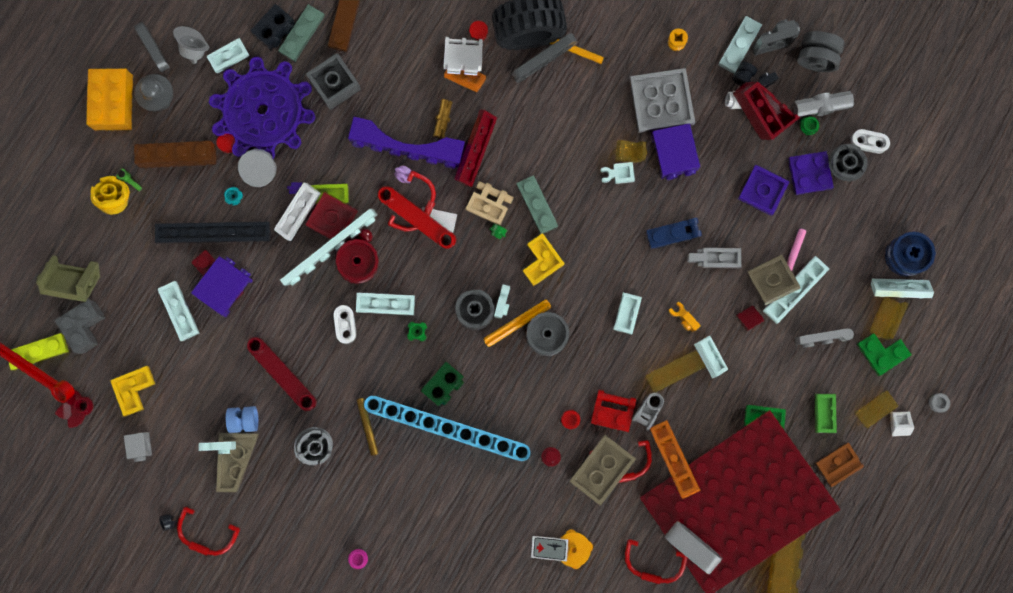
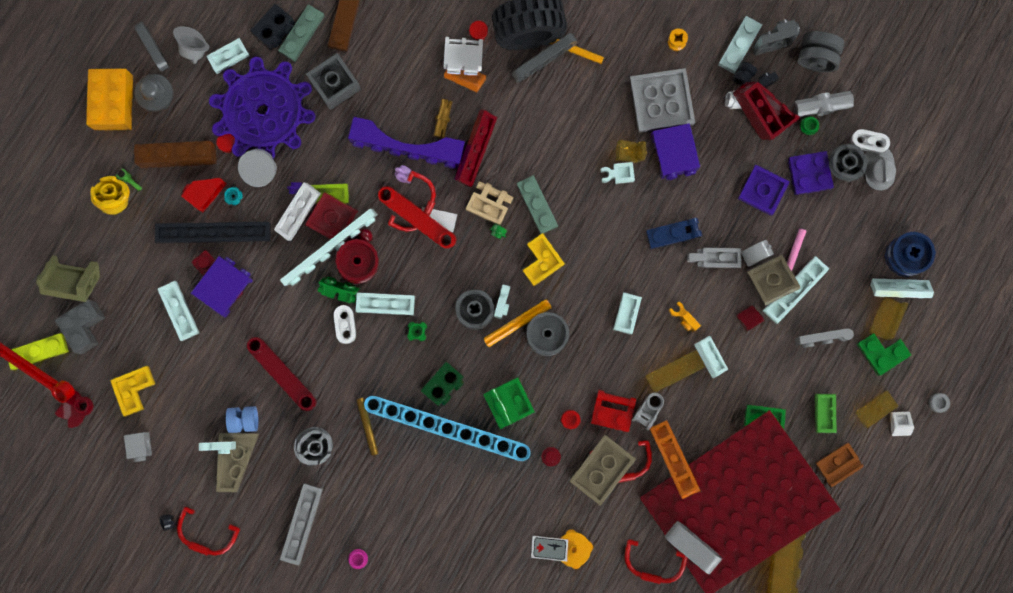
none -> red slope [181,178,227,213]
none -> light grey plate [280,483,323,566]
none -> green hinge [318,277,360,304]
none -> green plate [483,378,535,429]
none -> light grey piece [741,240,774,267]
none -> light grey piece [865,145,896,190]

